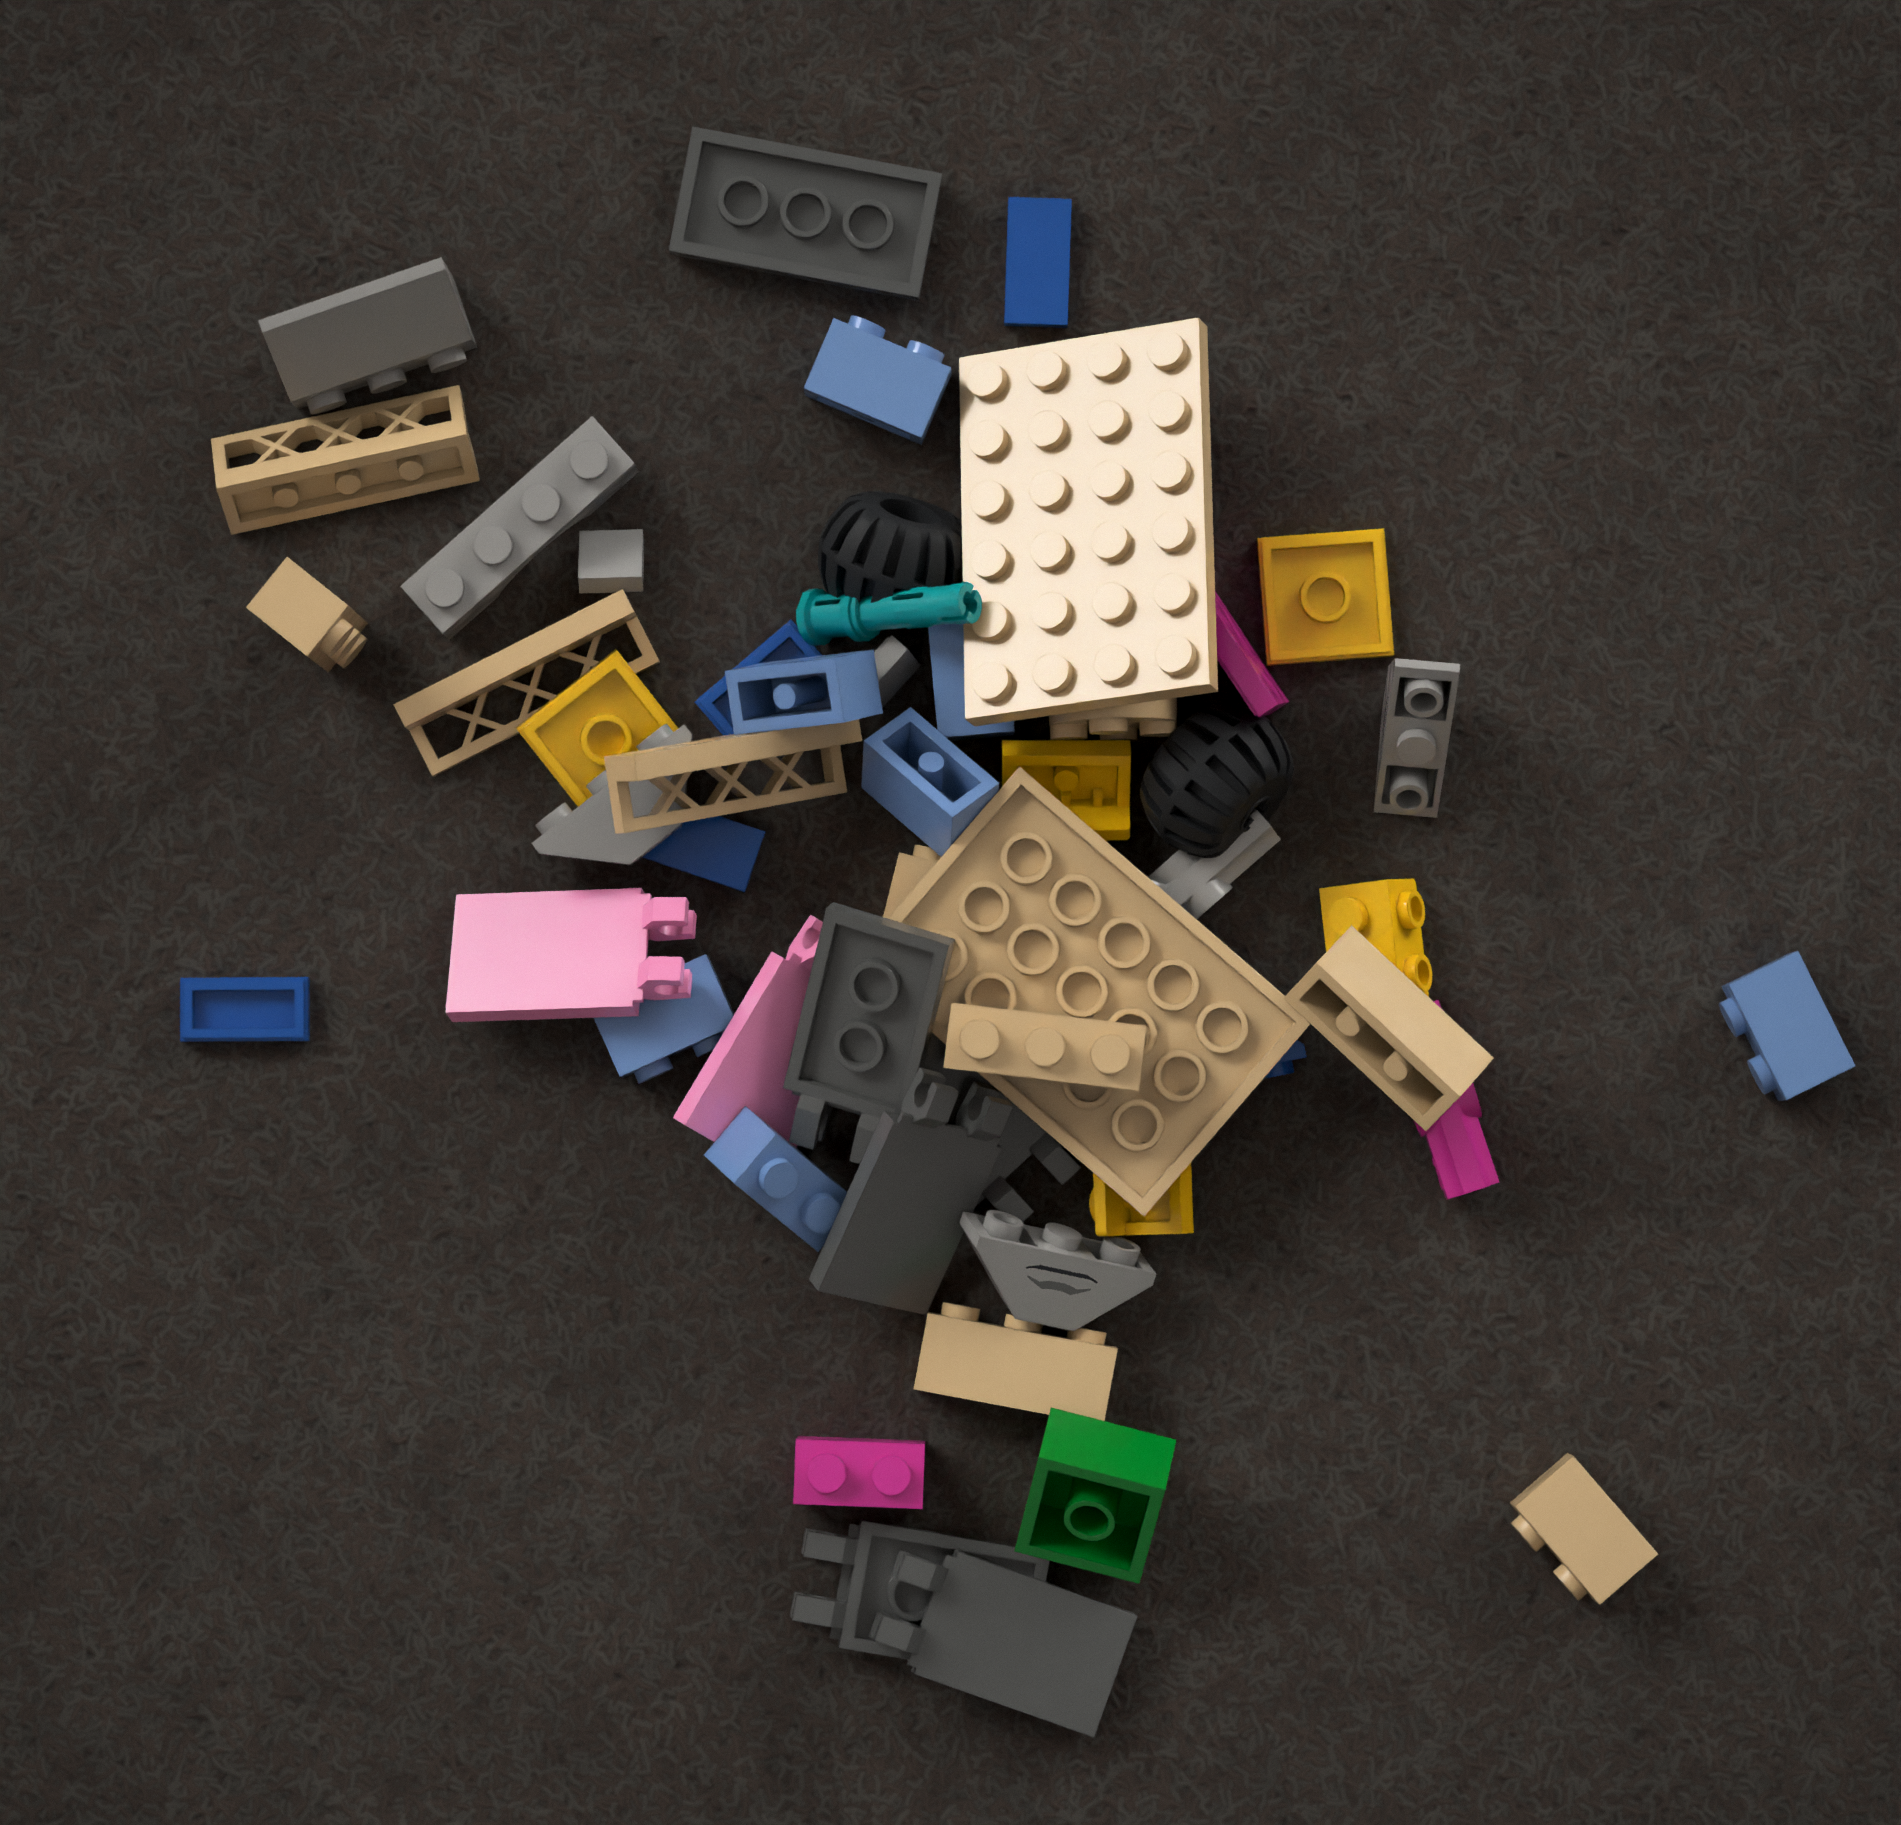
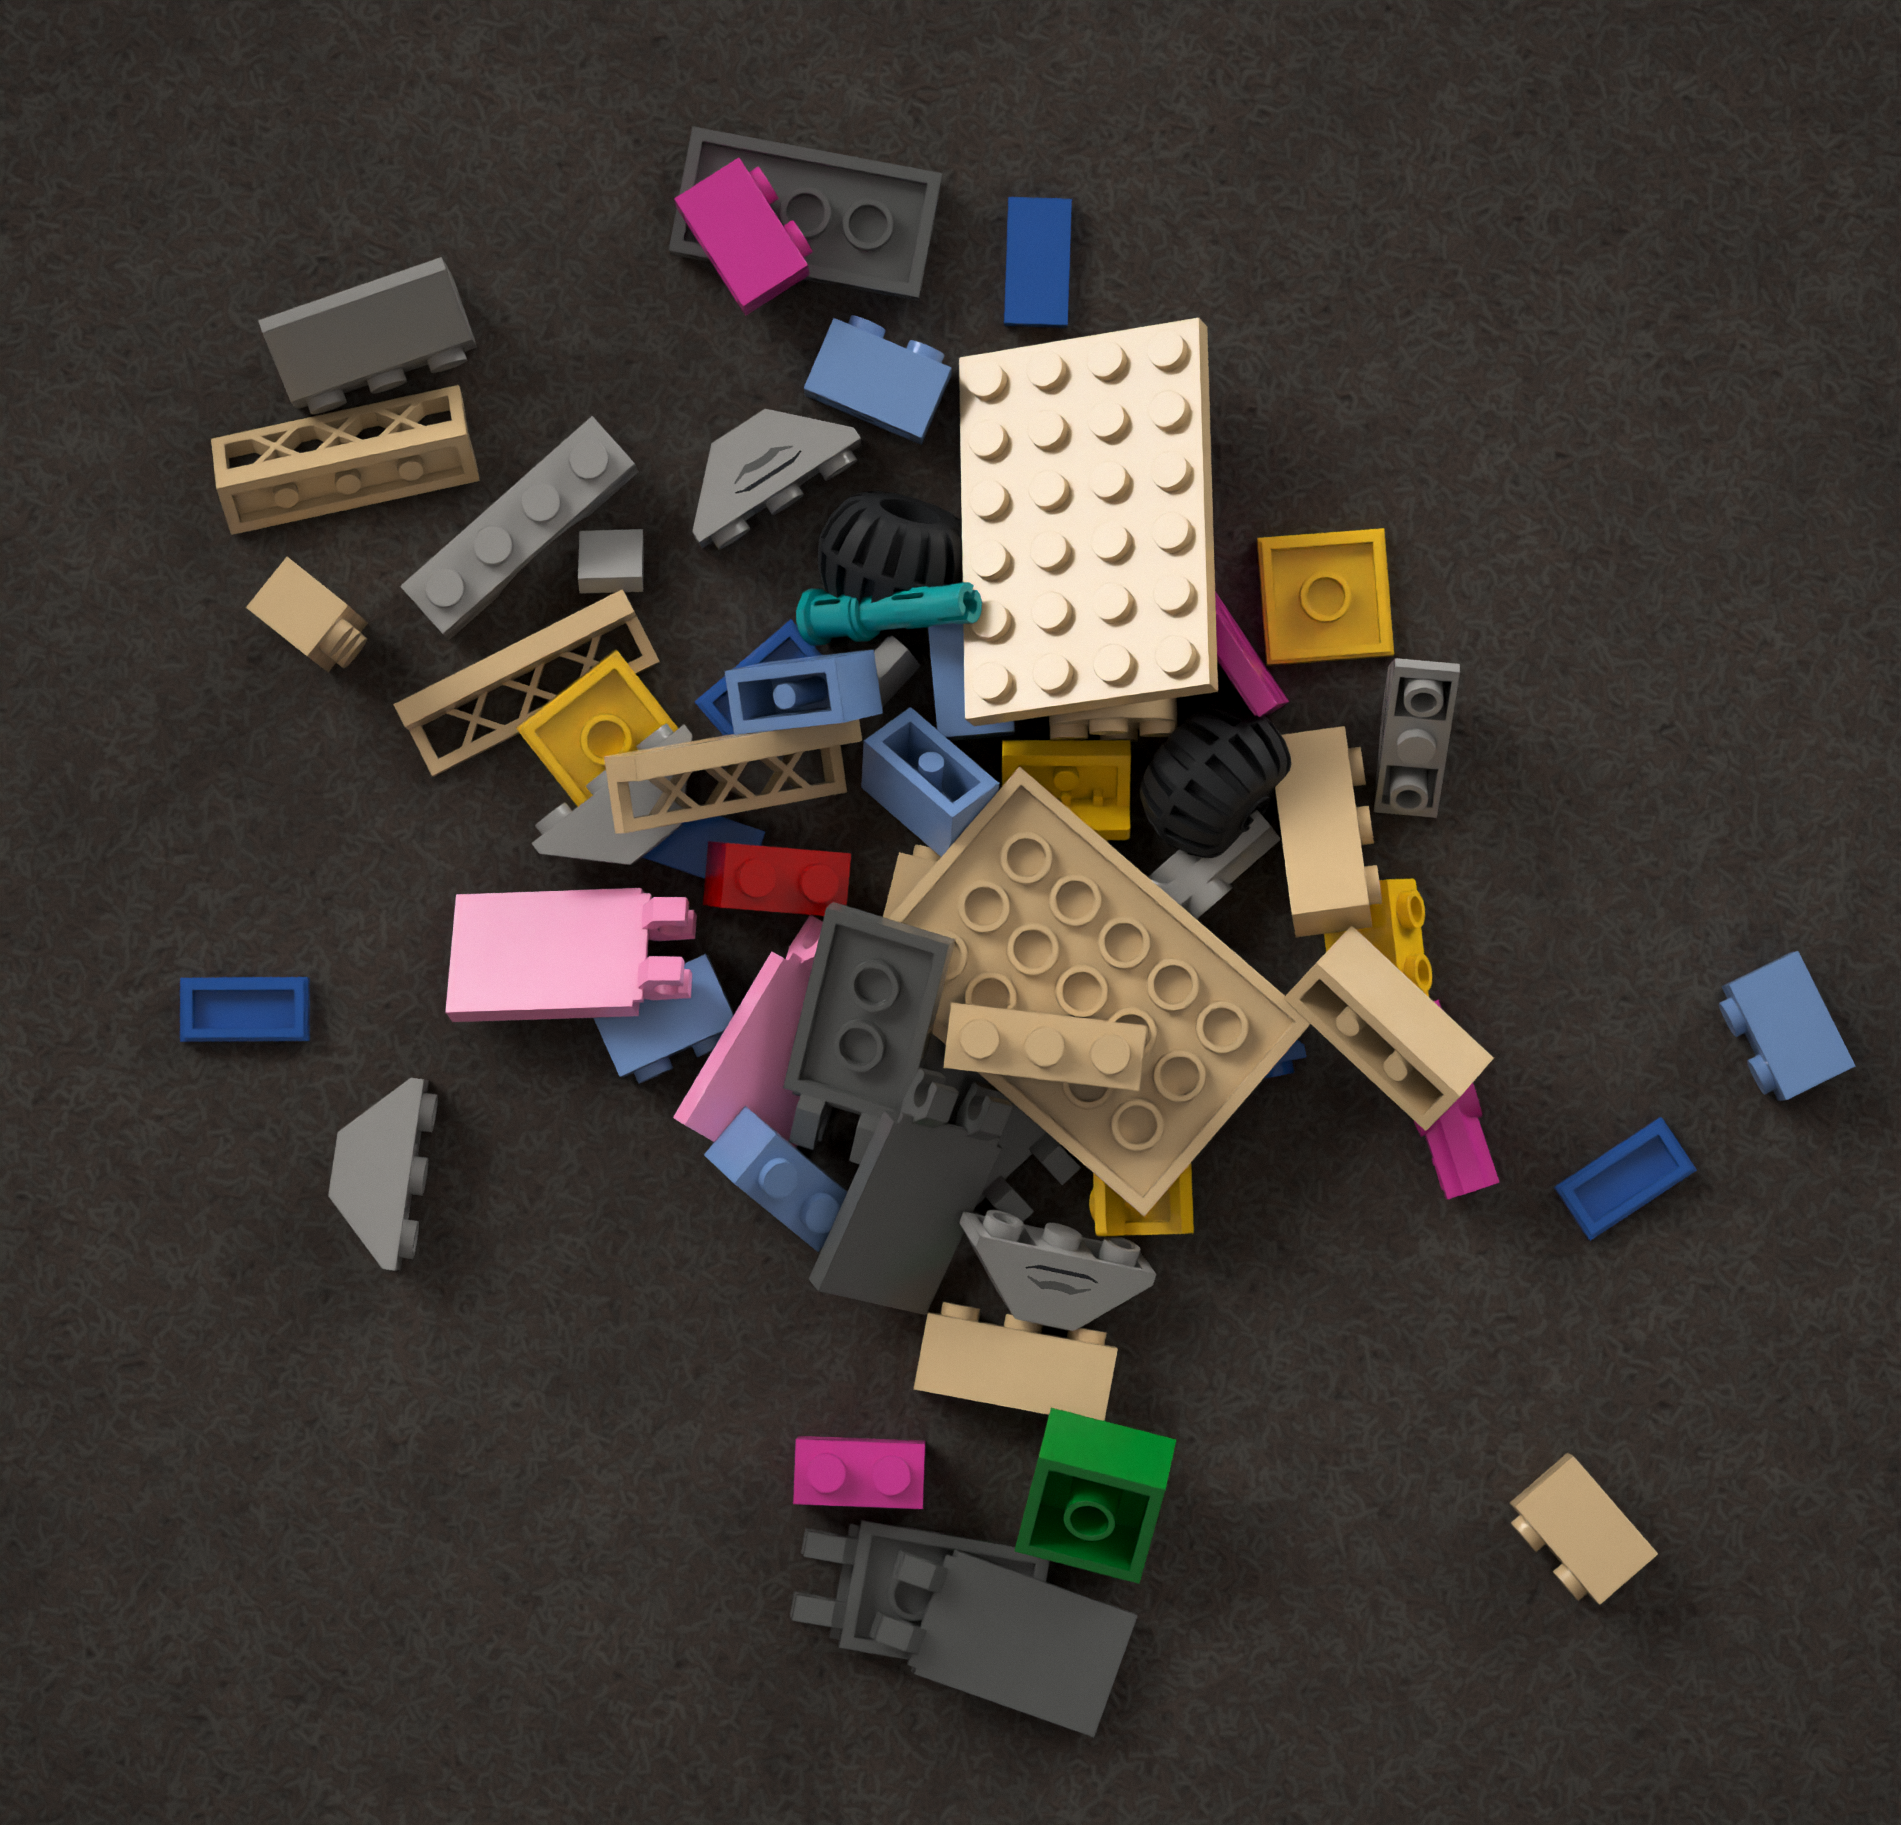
none -> light grey slope [328,1078,438,1271]
none -> dark pink brick [674,158,813,316]
none -> light grey slope [692,409,862,550]
none -> red brick [703,841,851,916]
none -> tan brick [1275,726,1382,937]
none -> blue tile [1554,1117,1697,1241]

